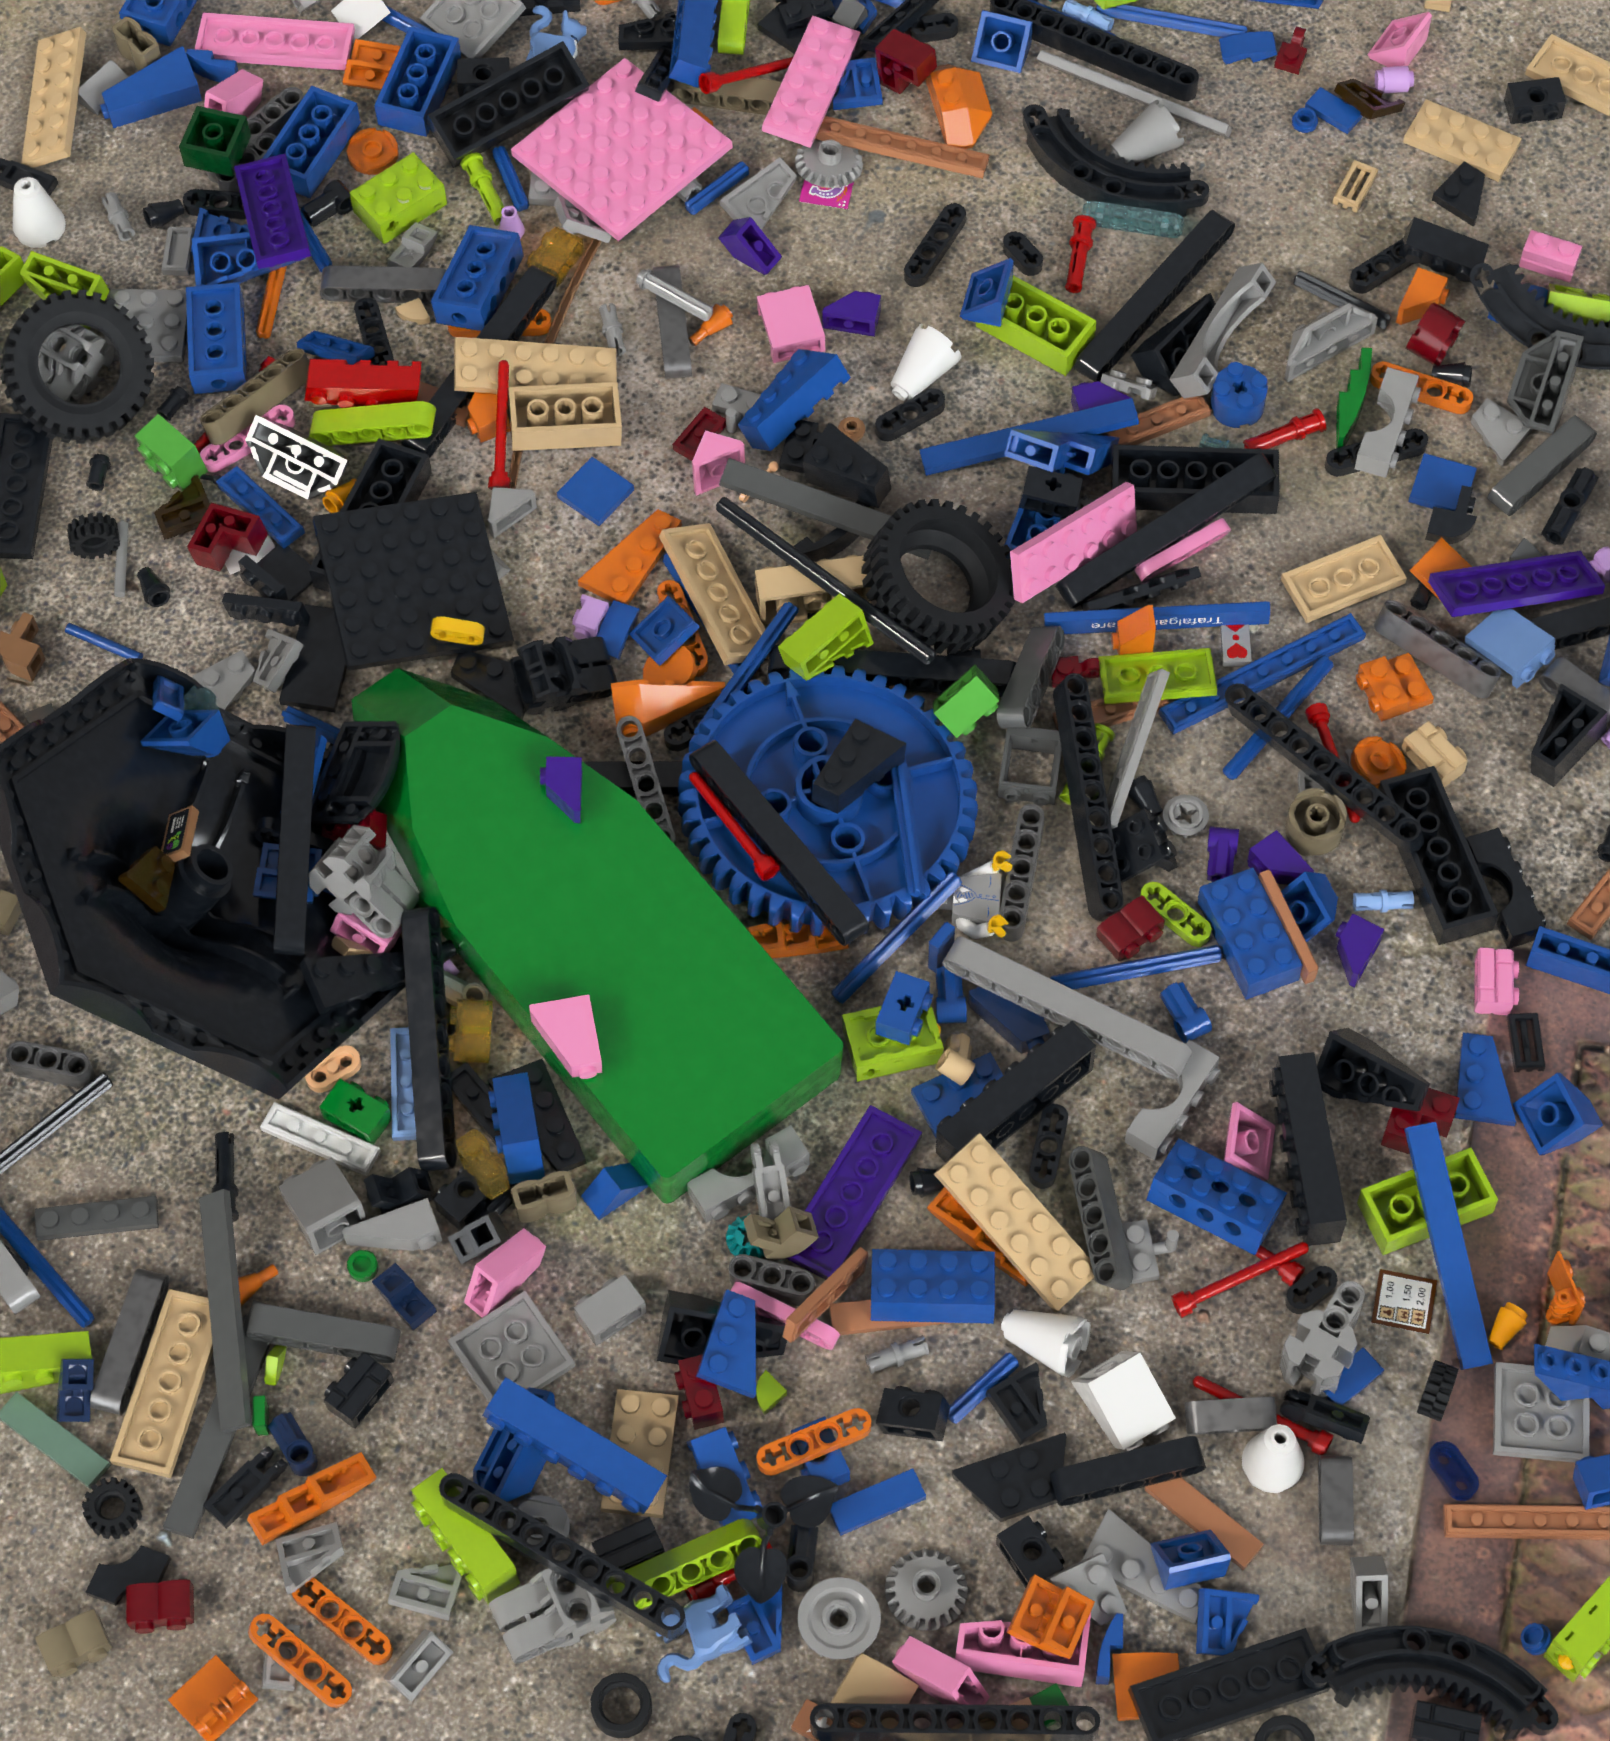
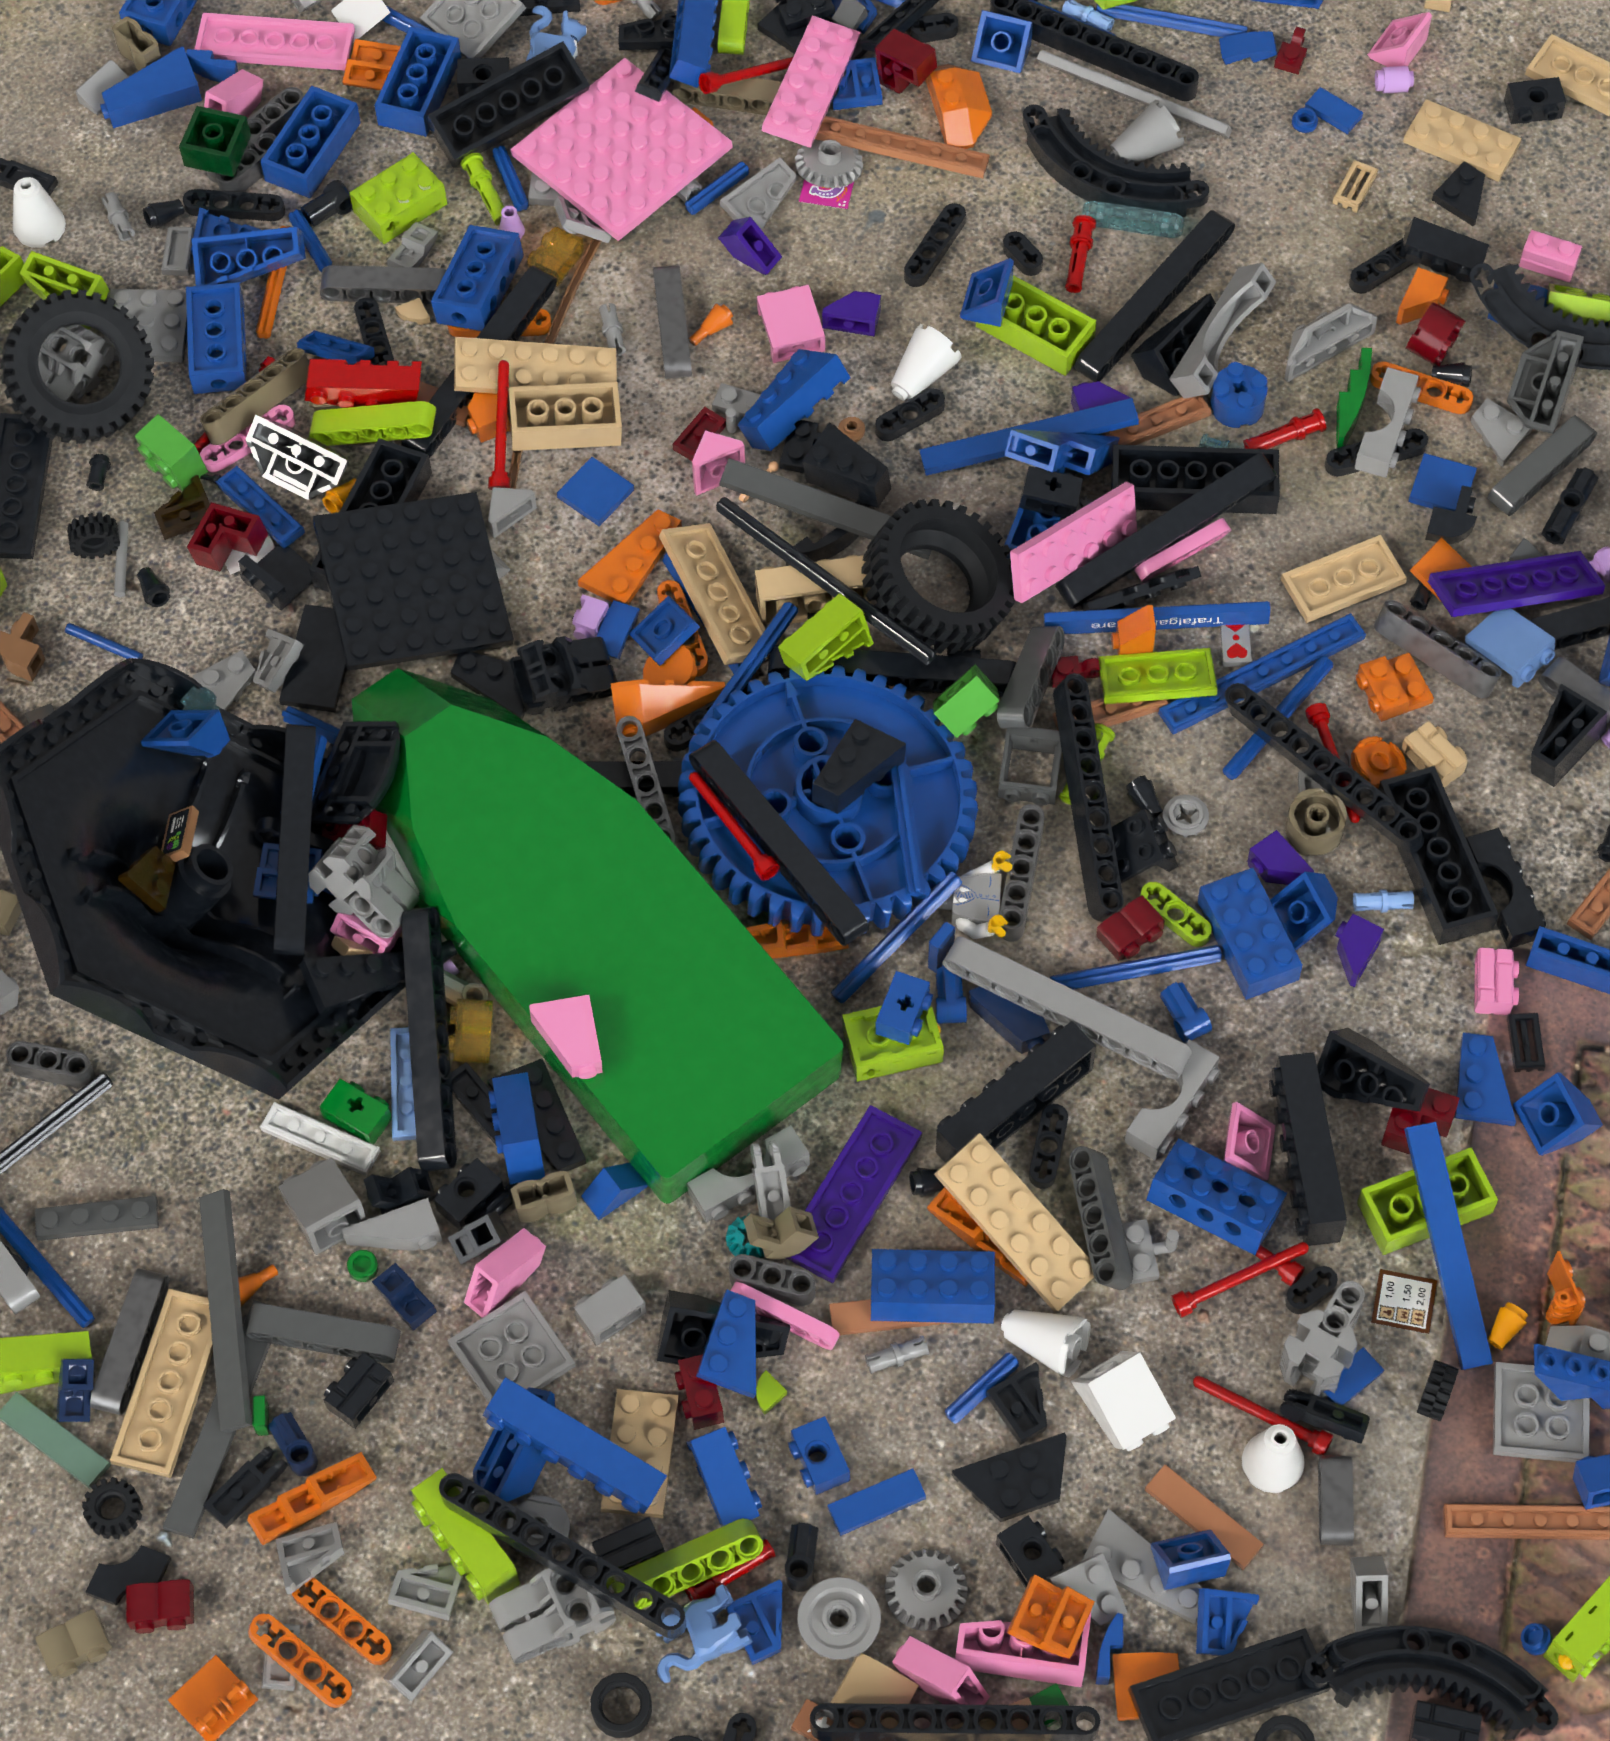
tan plate [21,27,86,168] -> none
blue tile [153,675,184,722] -> none
black pin [156,386,190,421] -> none
black pin [211,1132,239,1222] -> none
black plate [222,592,310,627] -> none
dark purple plate [234,154,311,269] -> none
lime tile [264,1345,287,1386] -> none
light nougat plate [305,1045,361,1093] -> none
orange tile [346,128,399,175] -> none
yellow beam [430,617,485,646] -> none
clear yellow brick [456,1129,510,1200] -> none
dark purple slope [540,756,583,823] -> none
light grey axle [636,269,713,321] -> none
black plant [689,1467,838,1604] -> none
orange beam [756,1408,872,1476] -> none
nougat tile [783,1247,869,1343] -> none
black brick [876,1386,951,1442] -> none
blue wing [911,1052,1004,1138] -> none
tan piece [935,1033,975,1086] -> none
black beam [1049,1436,1206,1506] -> none
light grey wing [1100,369,1158,400] -> none
light grey tile [1106,669,1170,829] -> none
flat silver beam [1185,1397,1277,1435] -> none
dark purple piece [1207,826,1239,882] -> none
nougat tile [1259,870,1319,984] -> none
black axle [1293,271,1391,329] -> none
dark brown wing [1334,79,1405,120] -> none
clear blue plate [1428,1441,1479,1501] -> none

